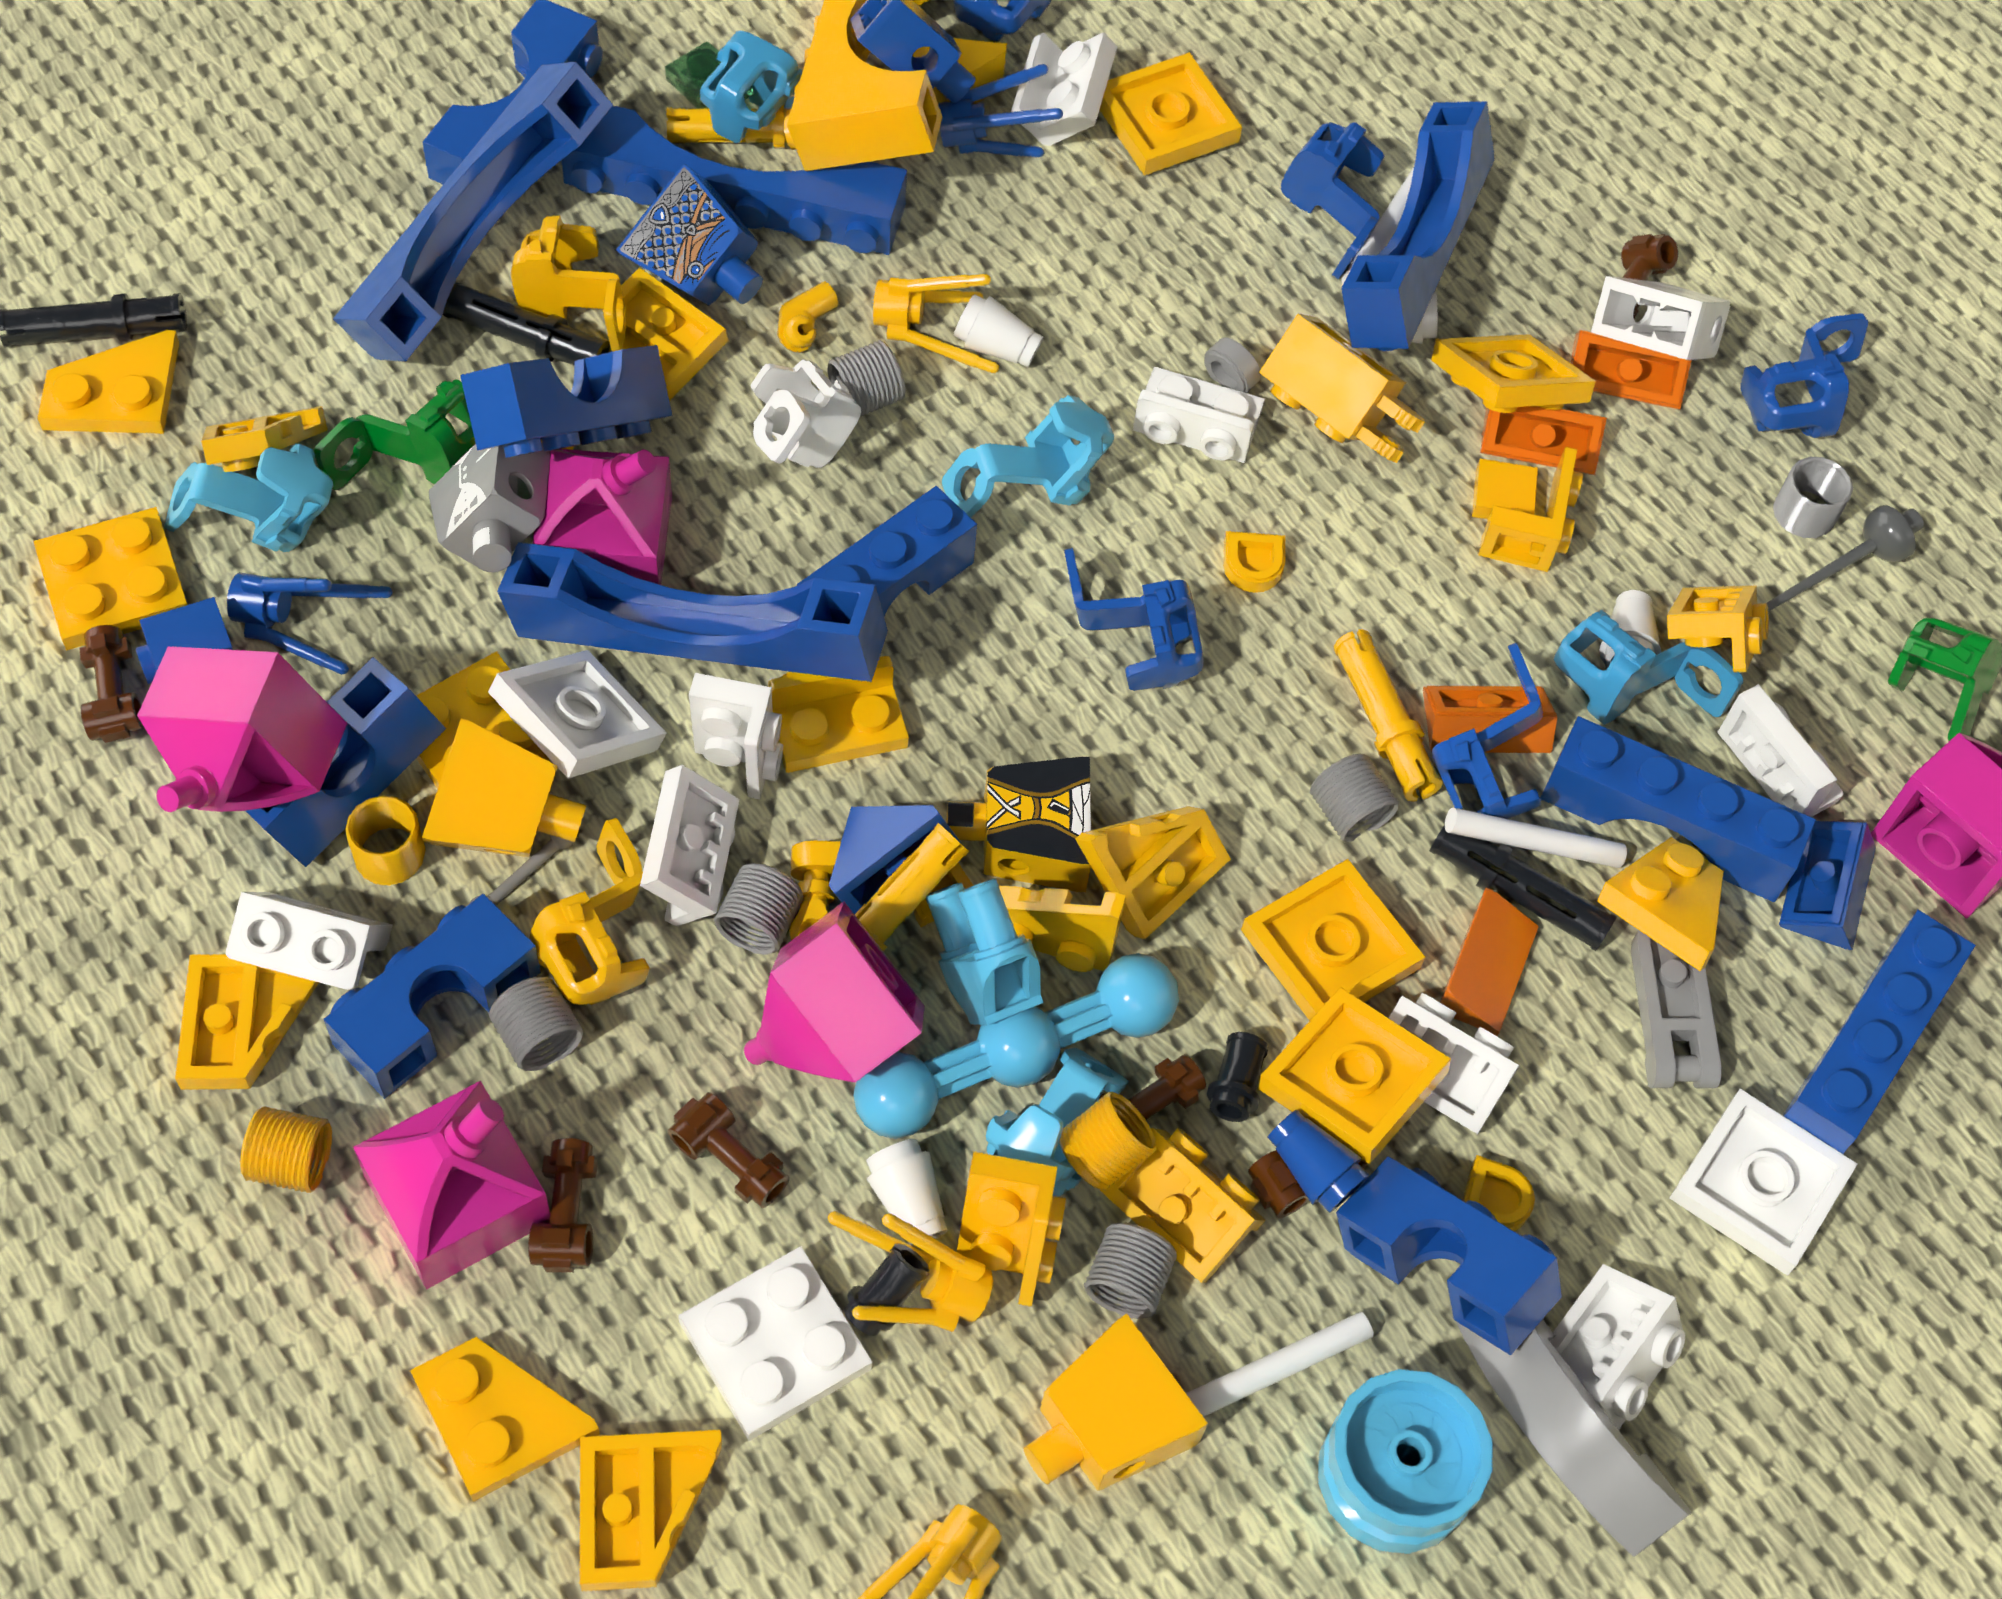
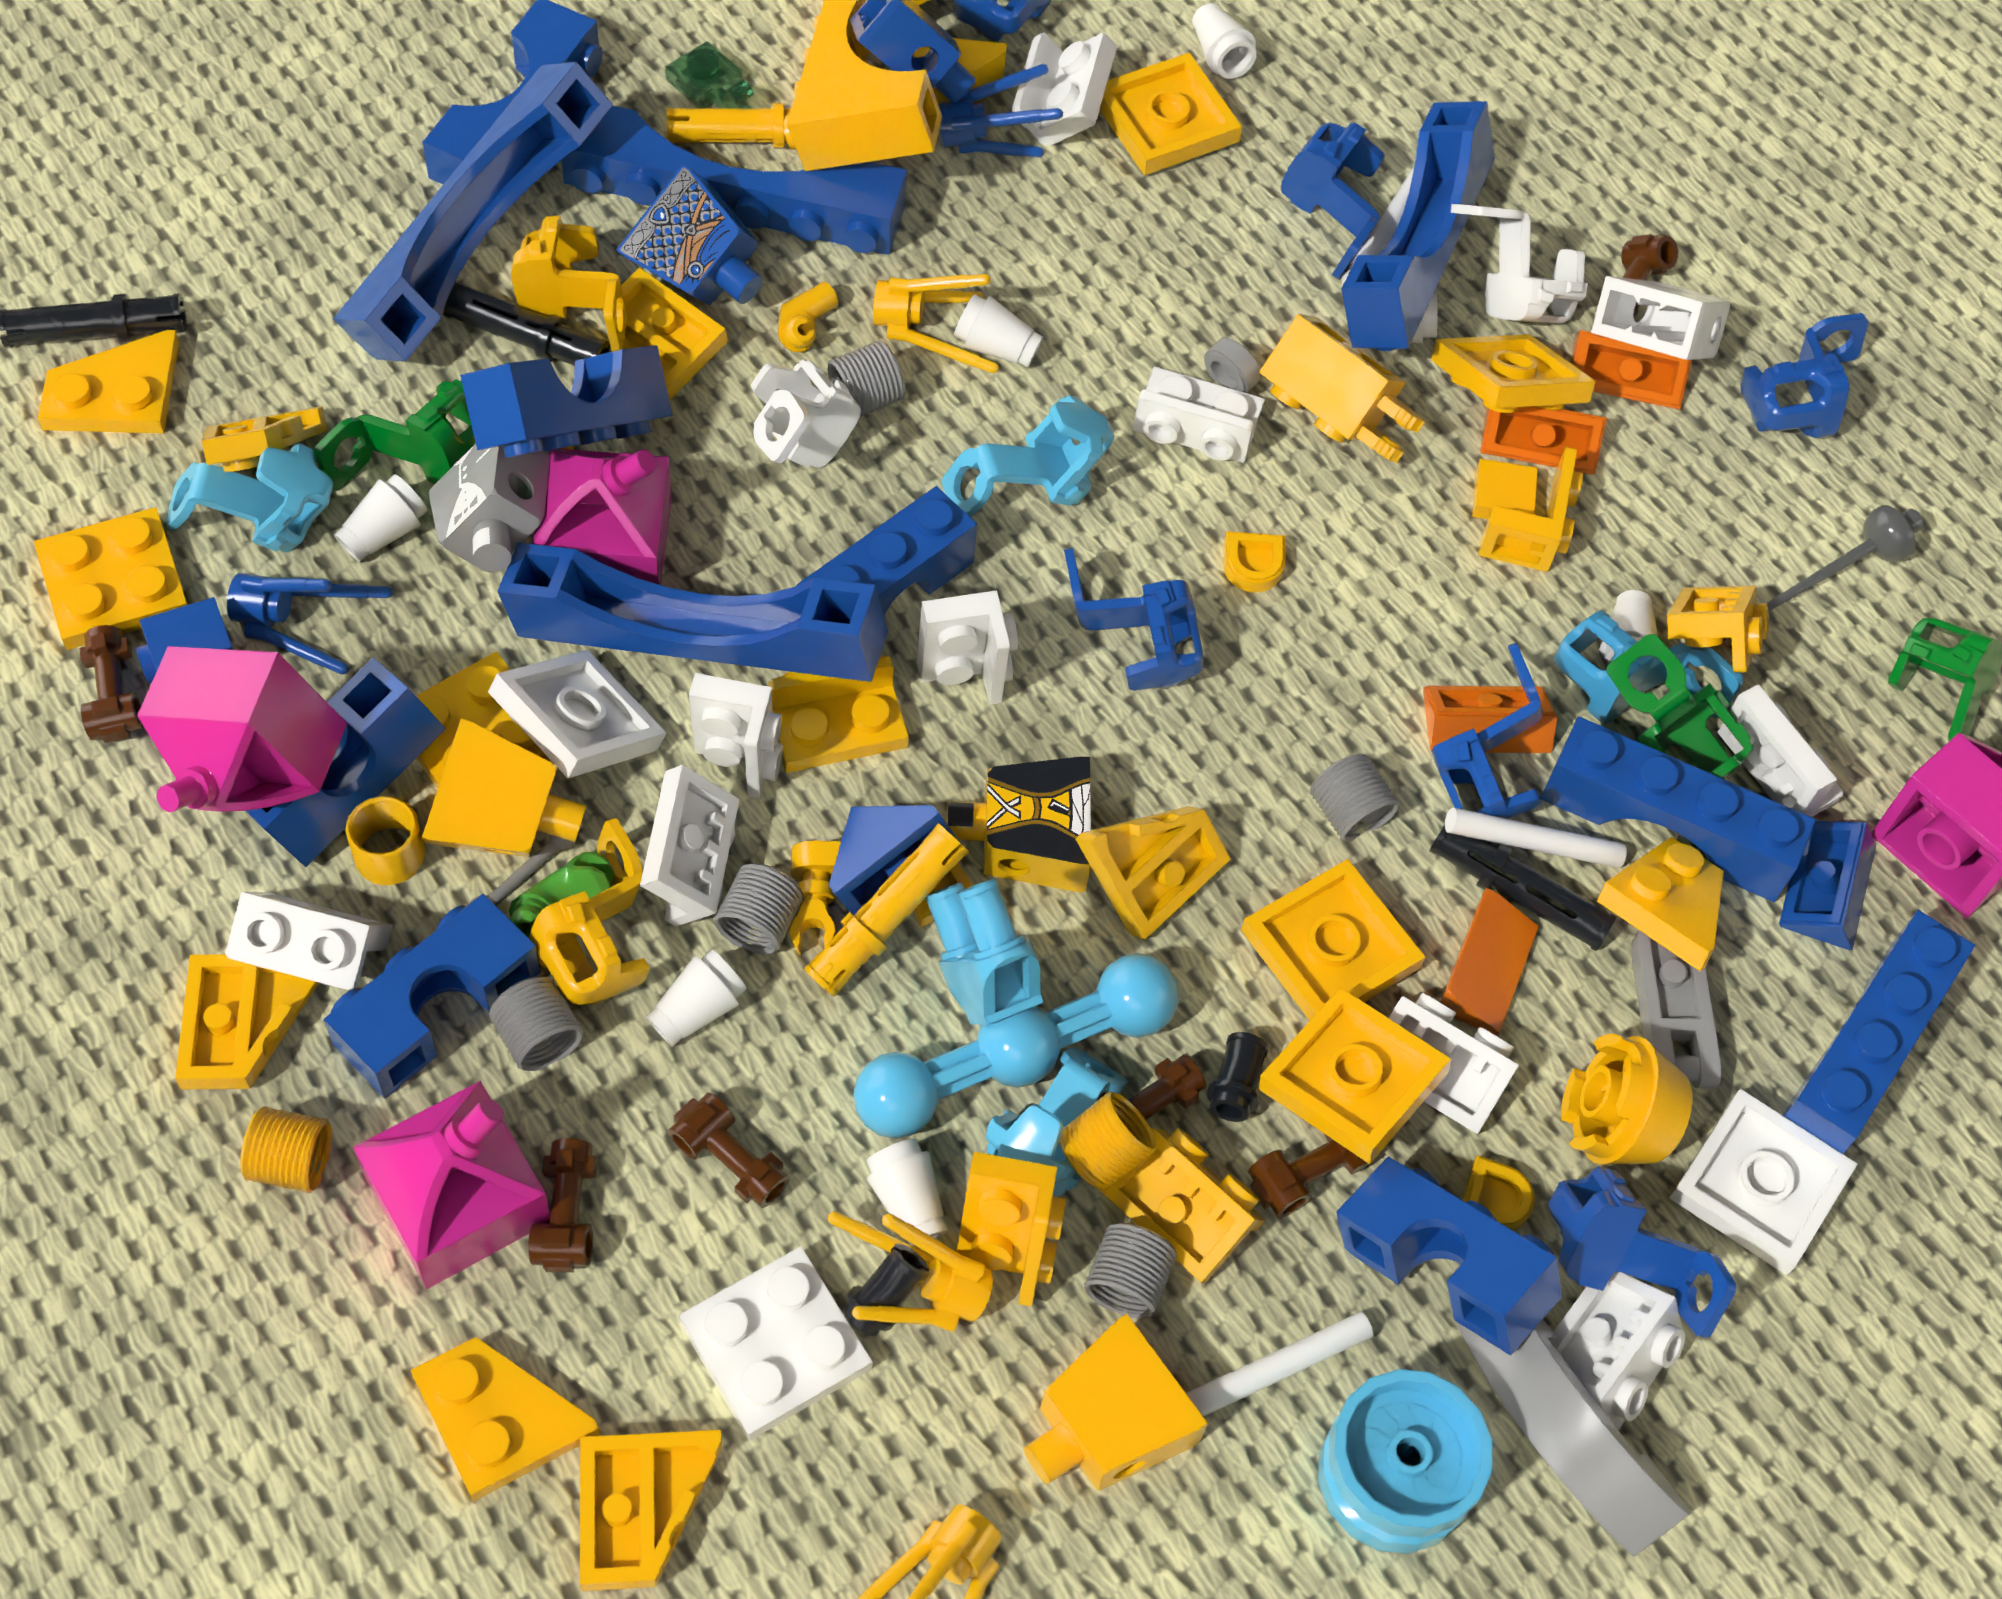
dark azure piece [700,30,803,144] -> none
piece [744,902,925,1083] -> none
yellow wing [999,885,1126,972] -> none
blue cone [1267,1109,1369,1213] -> none
yellow pin [1334,629,1443,802] -> none
light grey piece [1773,457,1853,538] -> none
none -> white cone [334,474,428,562]
none -> bright green piece [509,852,614,938]
none -> white cone [646,950,747,1047]
none -> white bracket [917,590,1018,705]
none -> white cone [1192,3,1257,79]
none -> white piece [1451,204,1588,323]
none -> blue piece [1548,1166,1736,1338]
none -> yellow cone [1561,1034,1693,1165]
none -> green piece [1606,634,1753,779]

